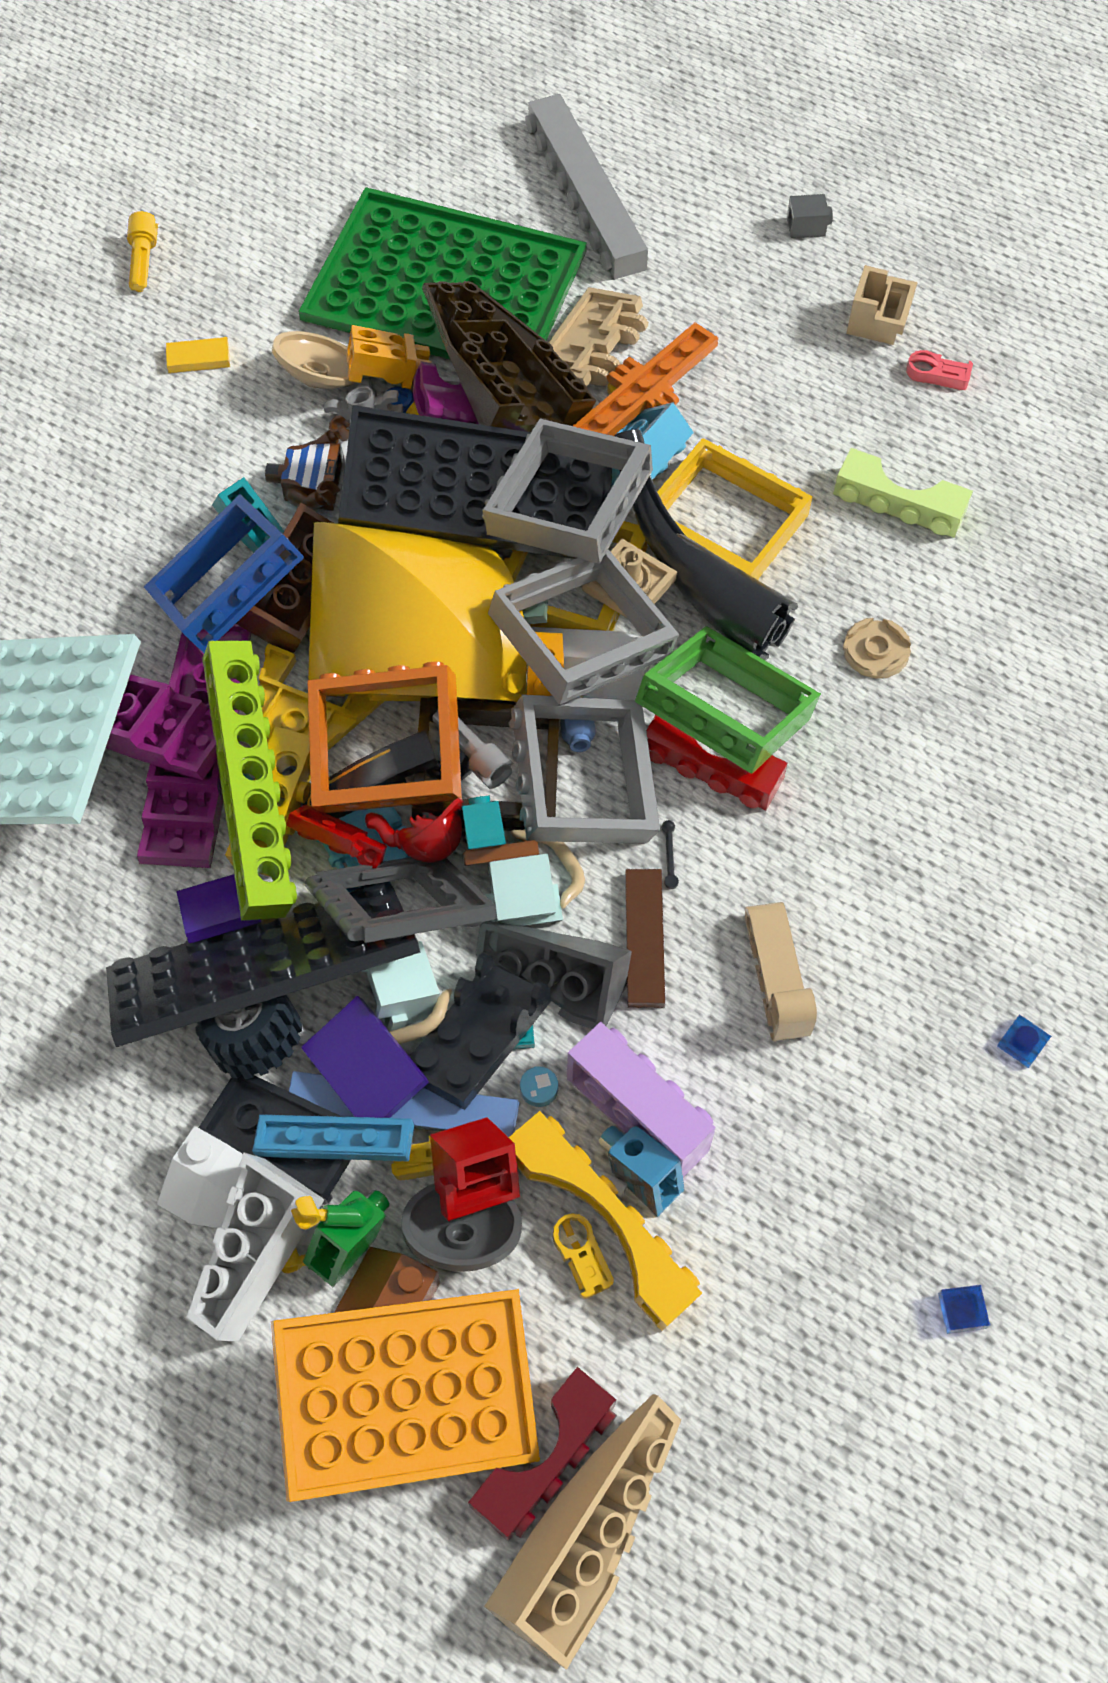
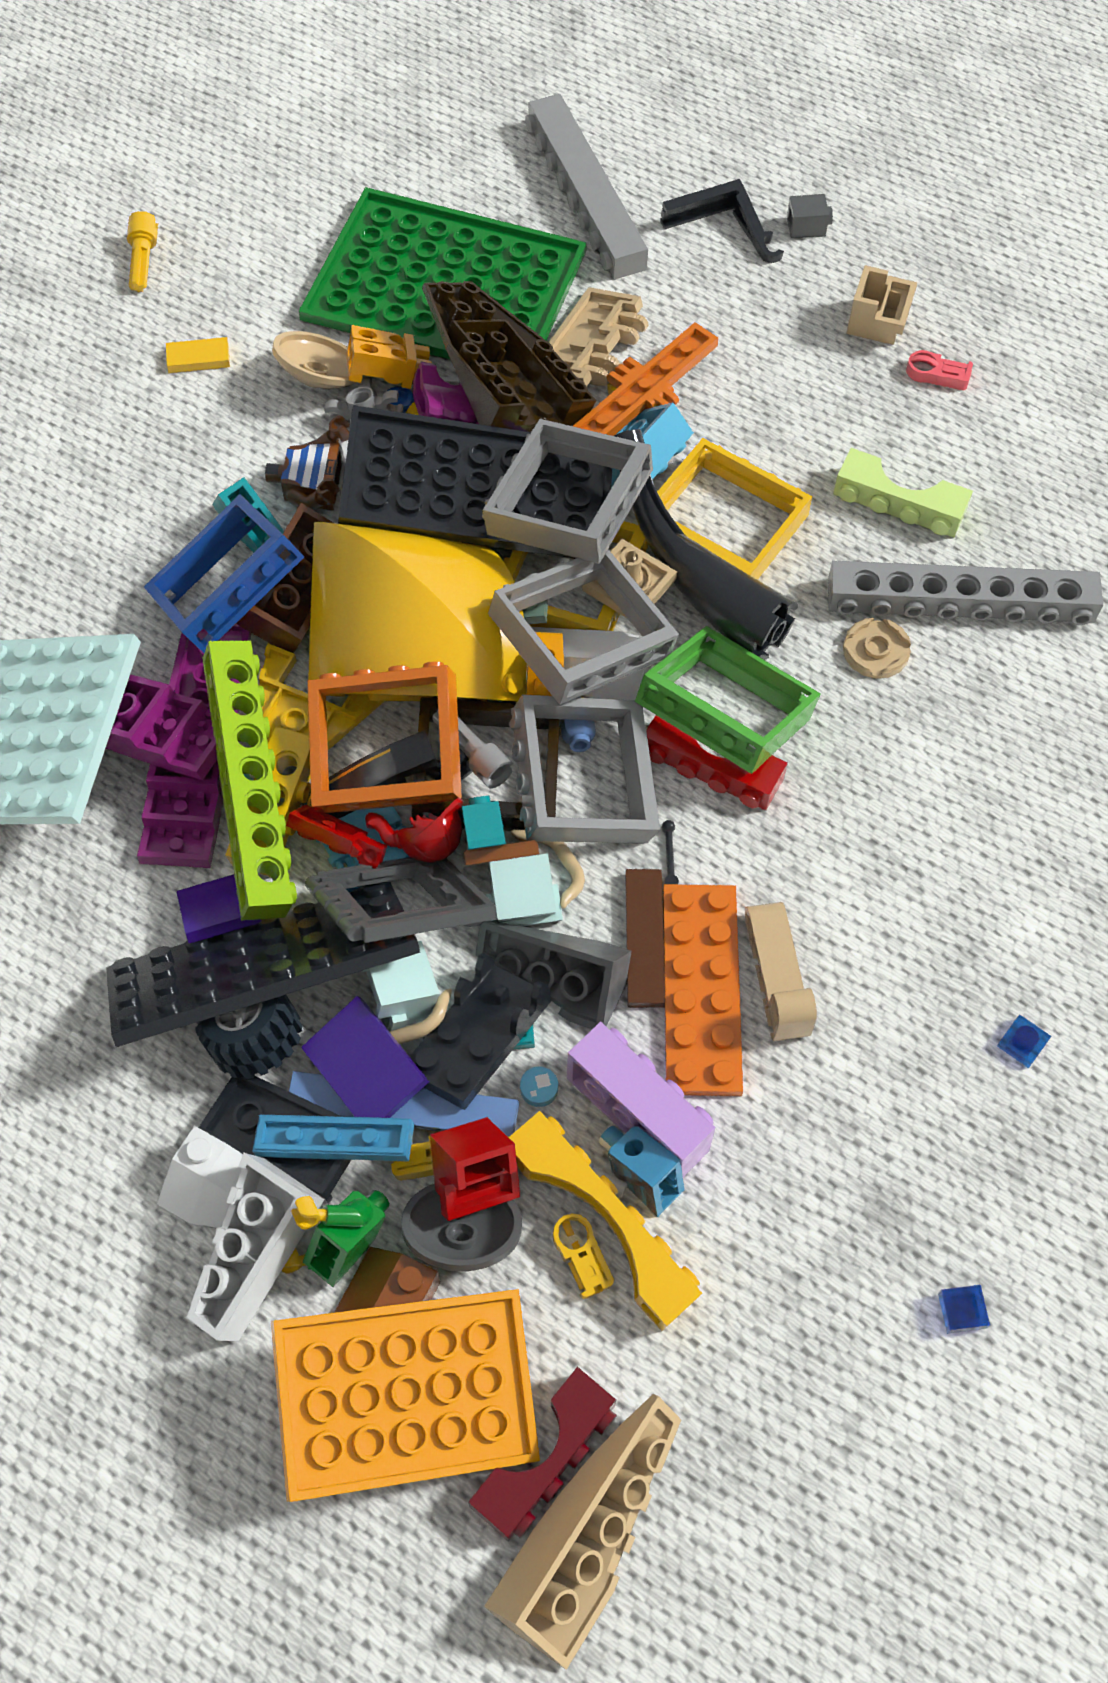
none -> black hinge [660,179,784,263]
none -> orange plate [663,884,743,1096]
none -> light grey brick [828,560,1103,625]

